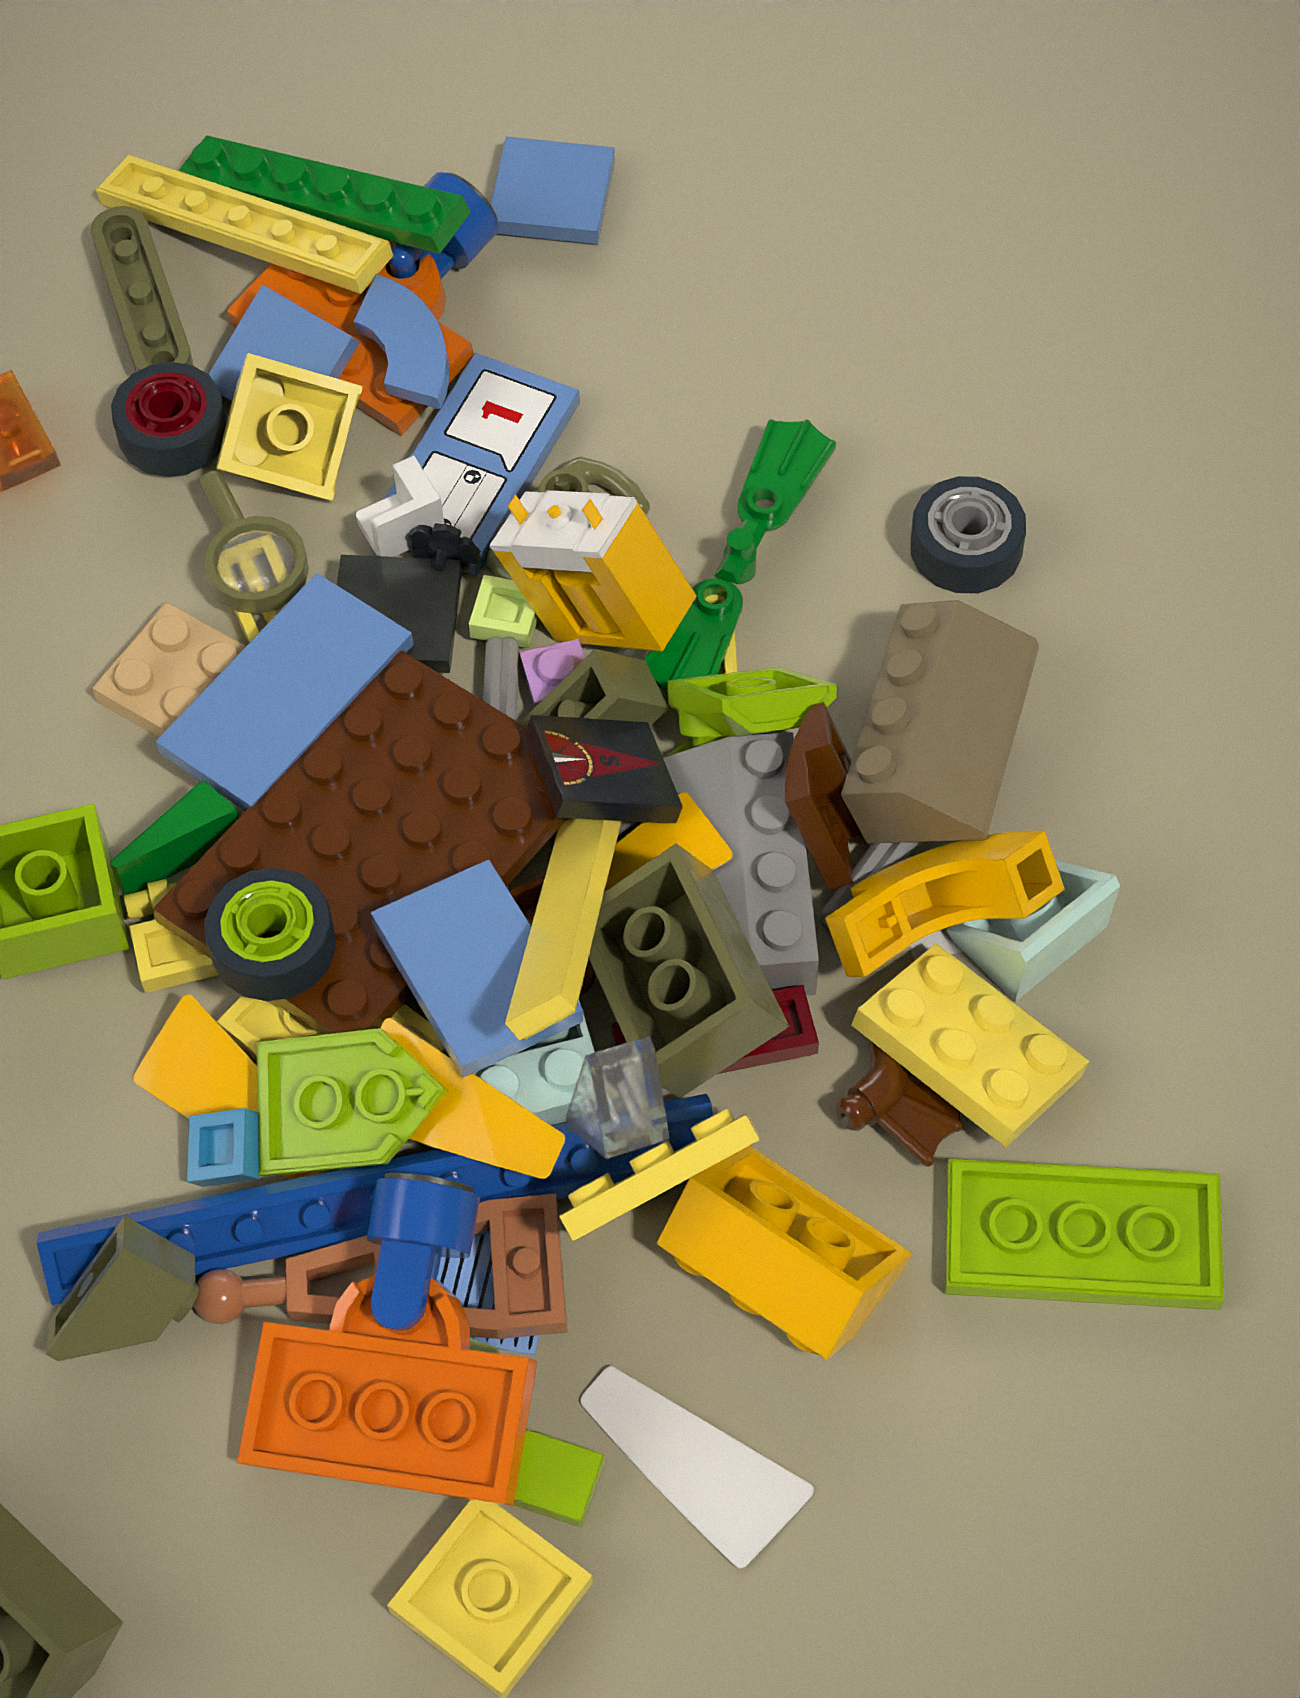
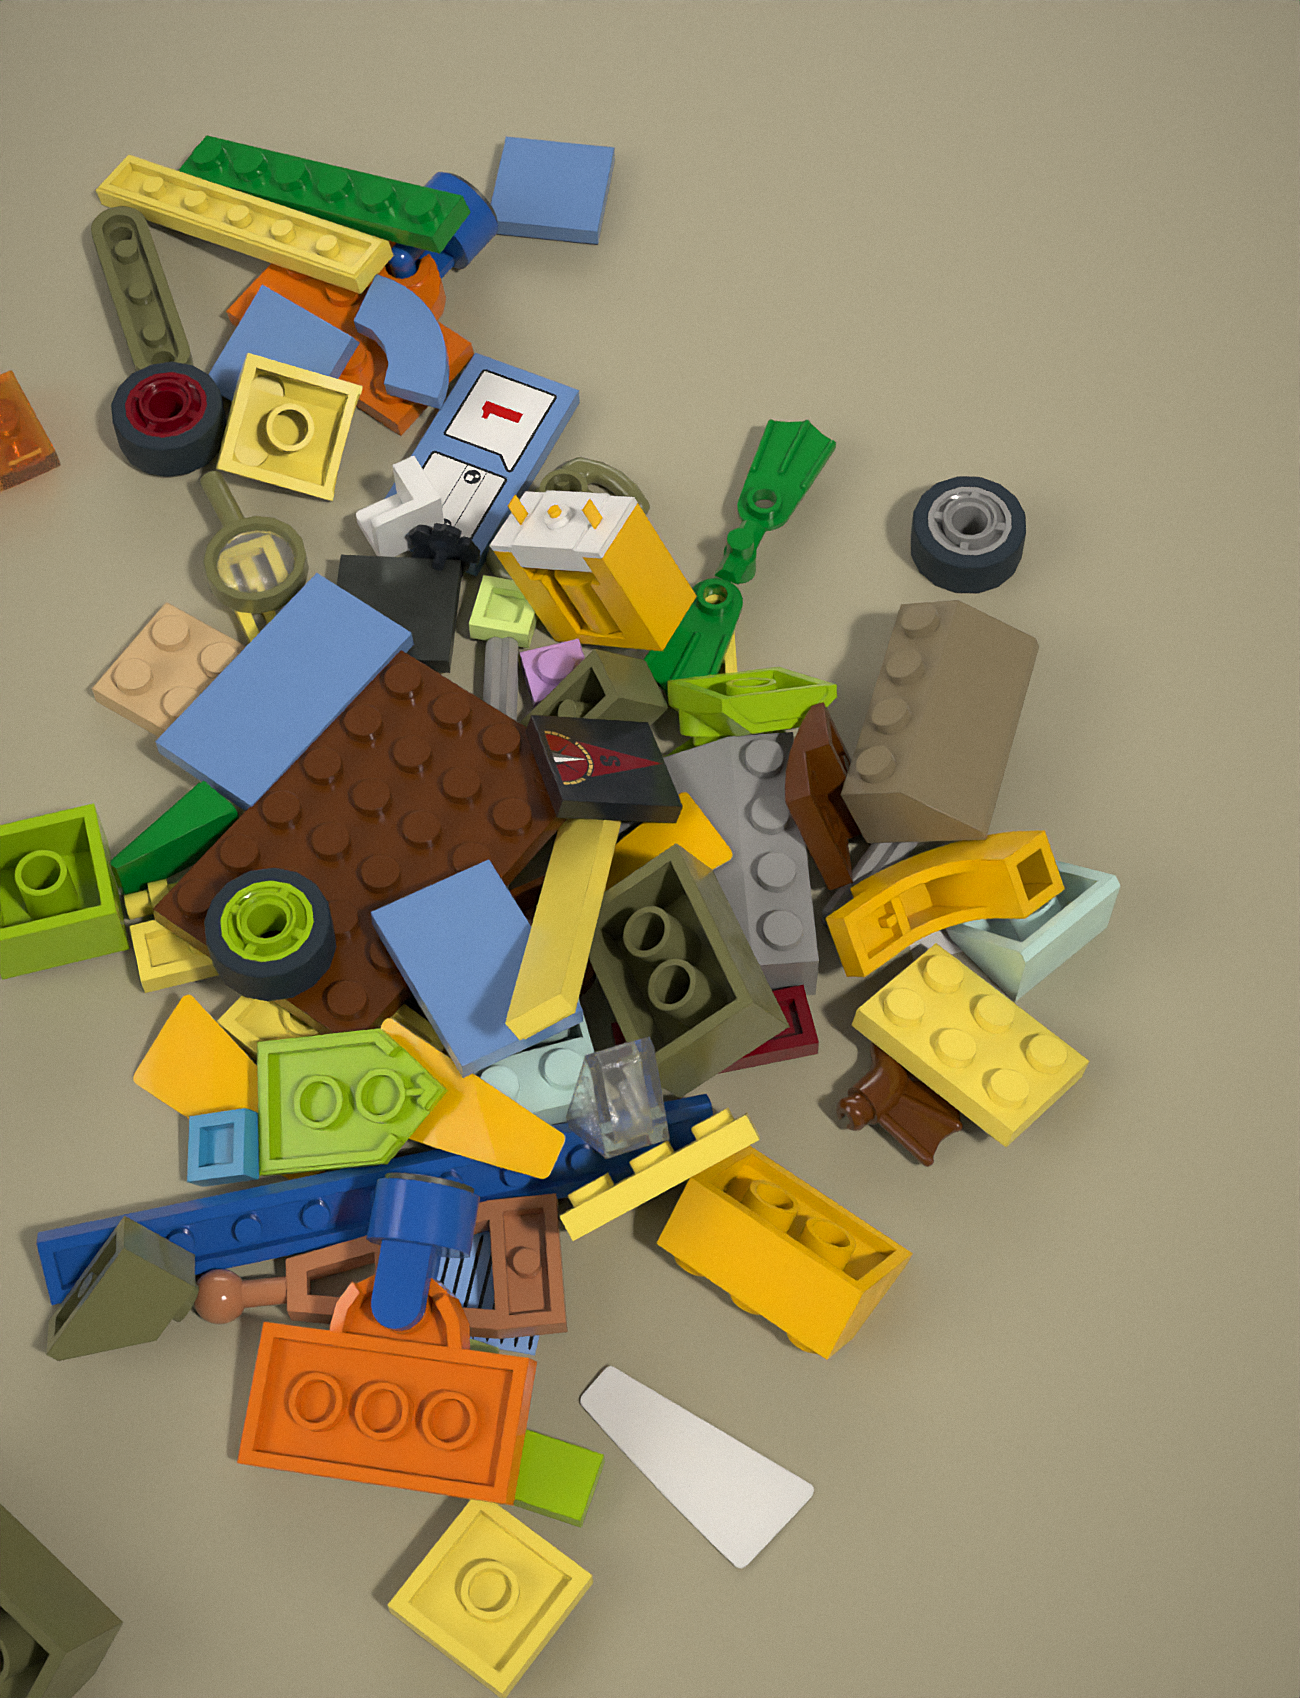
lime tile [945,1159,1224,1310] -> none

